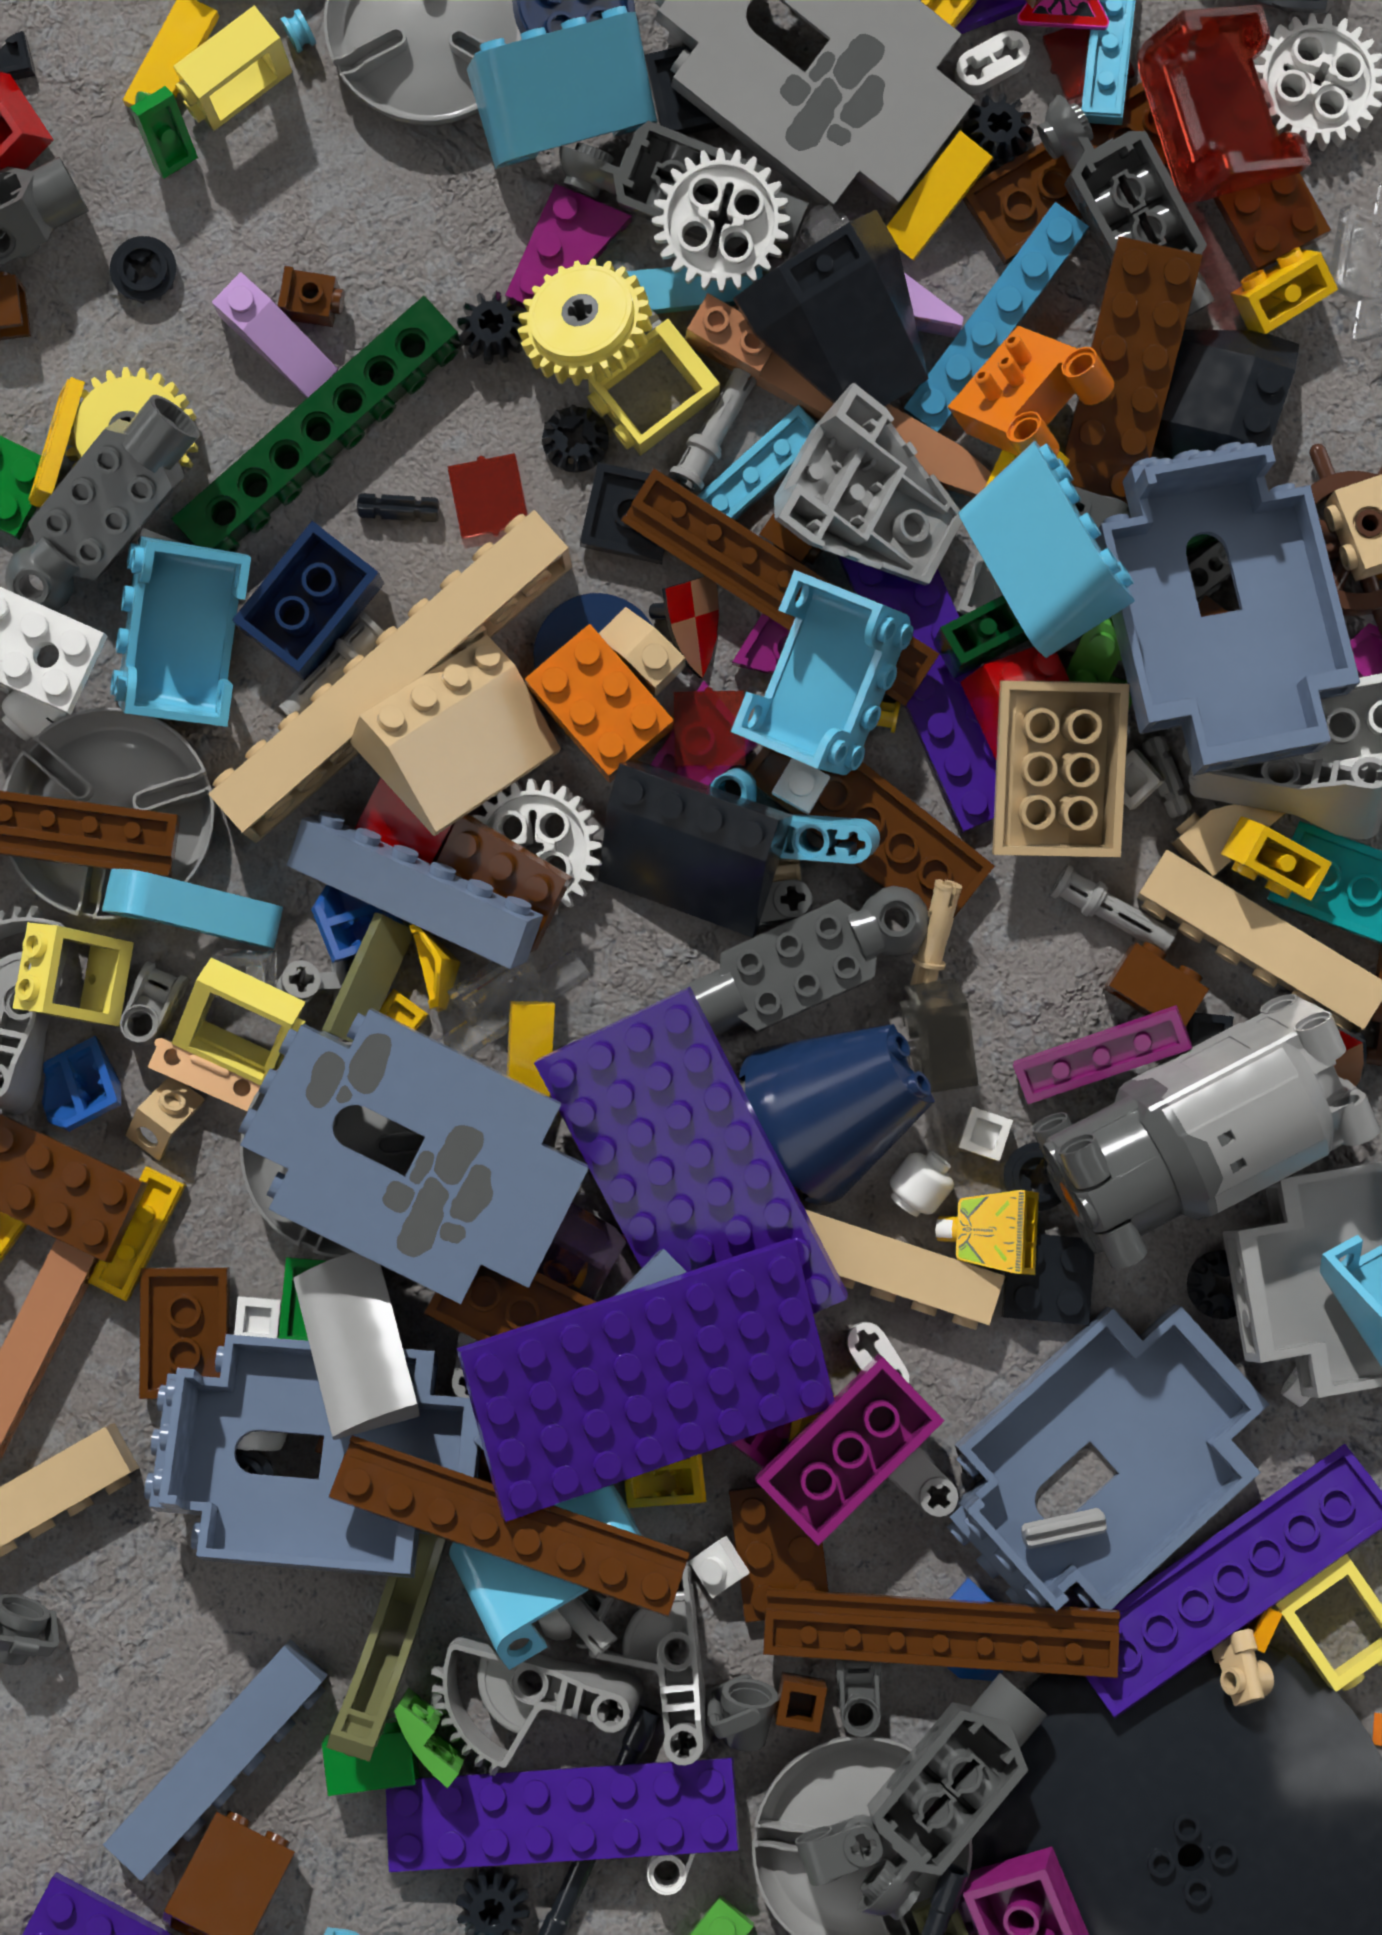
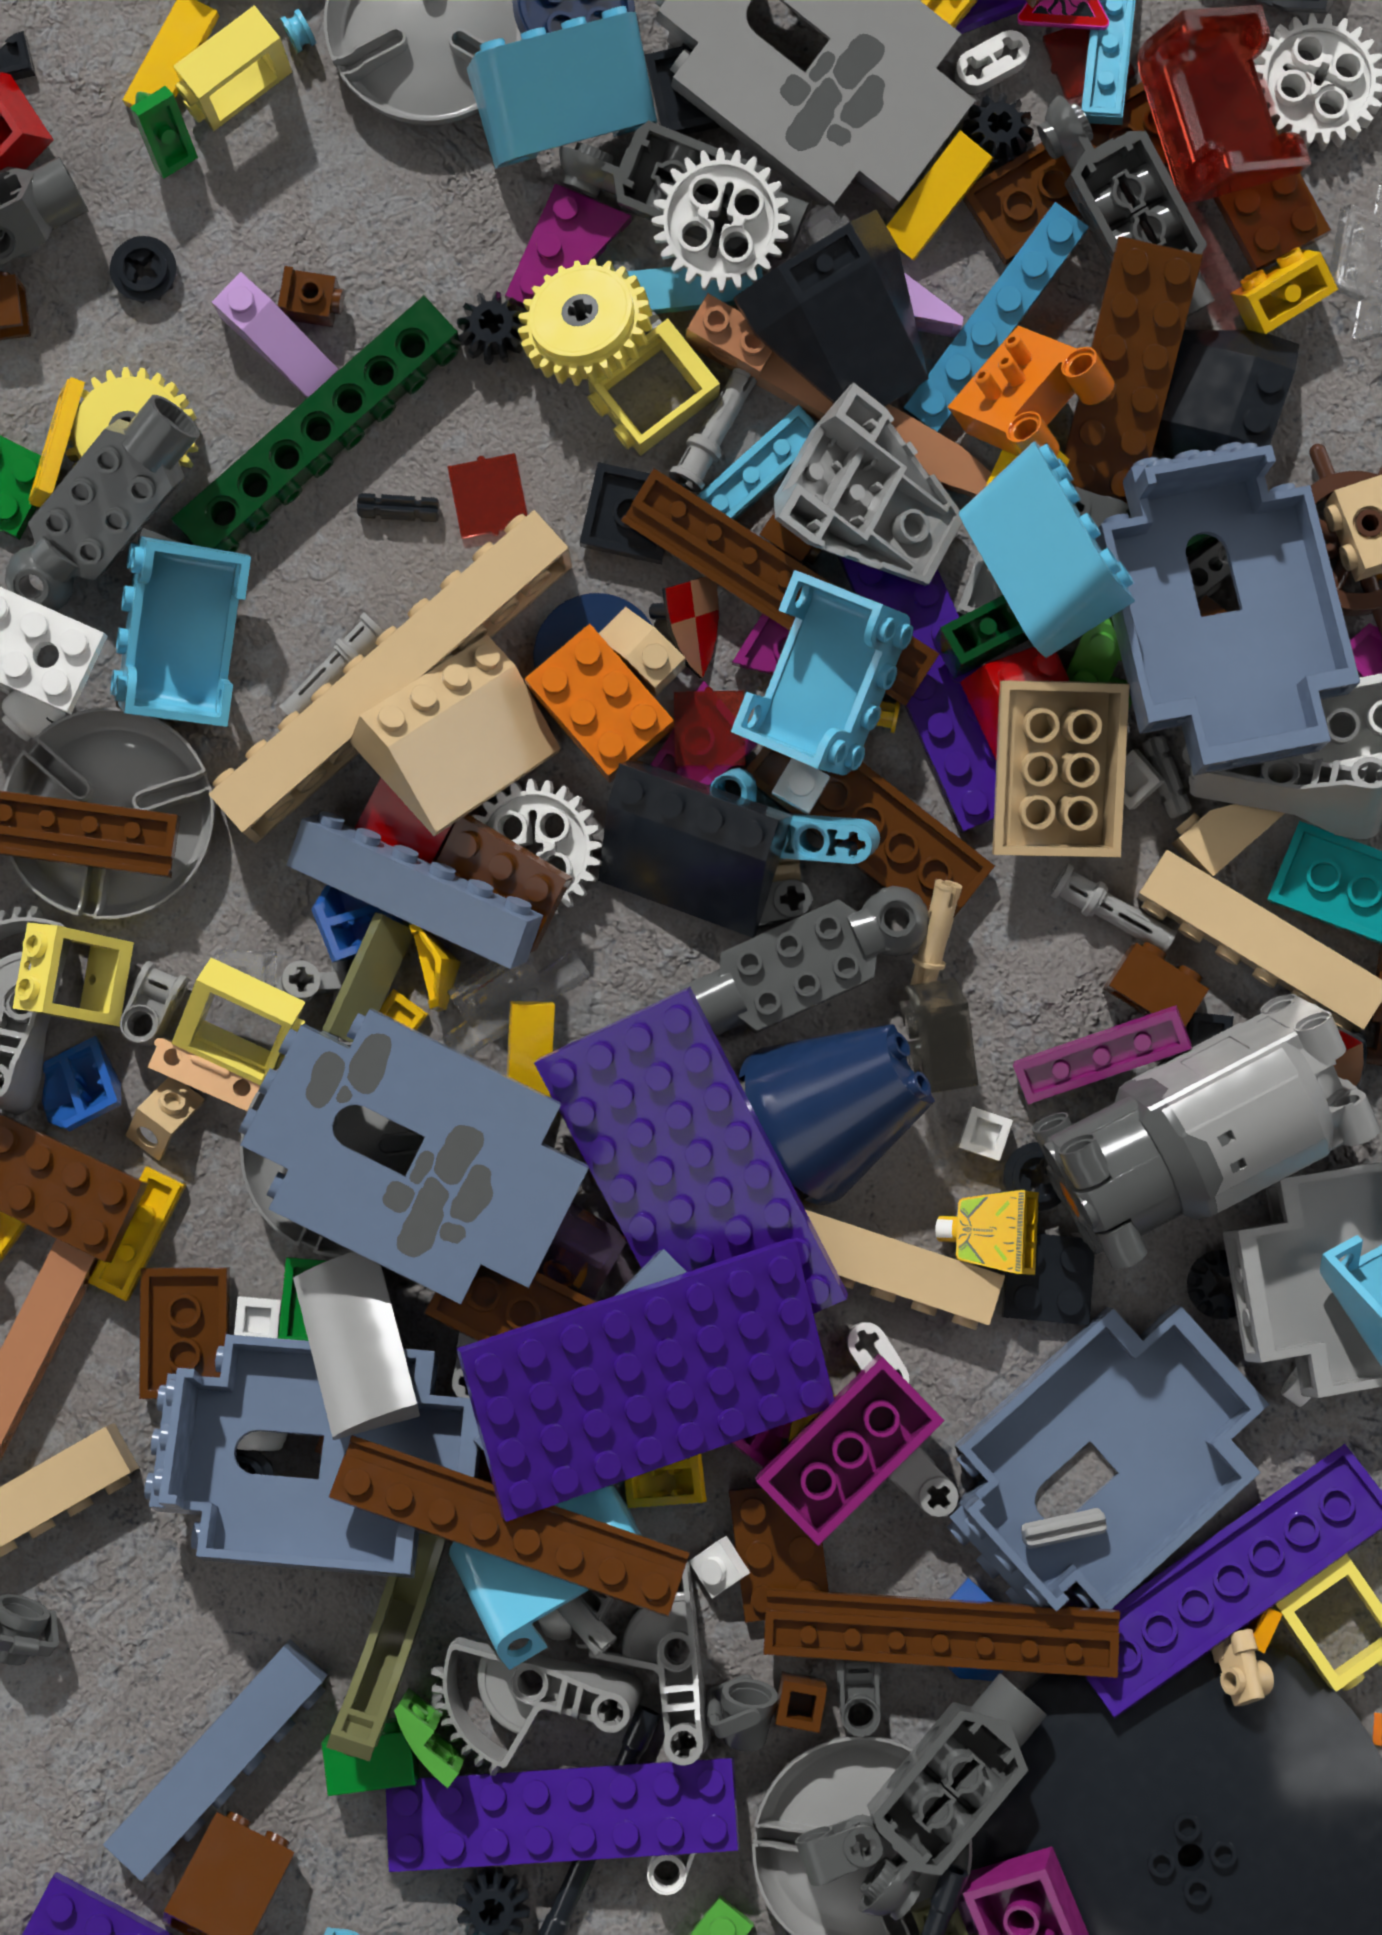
medium azure beam [102,869,283,949] -> none
dark blue brick [232,521,385,681] -> none
black gear [542,404,609,473] -> none
white head [890,1151,954,1217] -> none
yellow brick [1220,816,1332,901] -> none

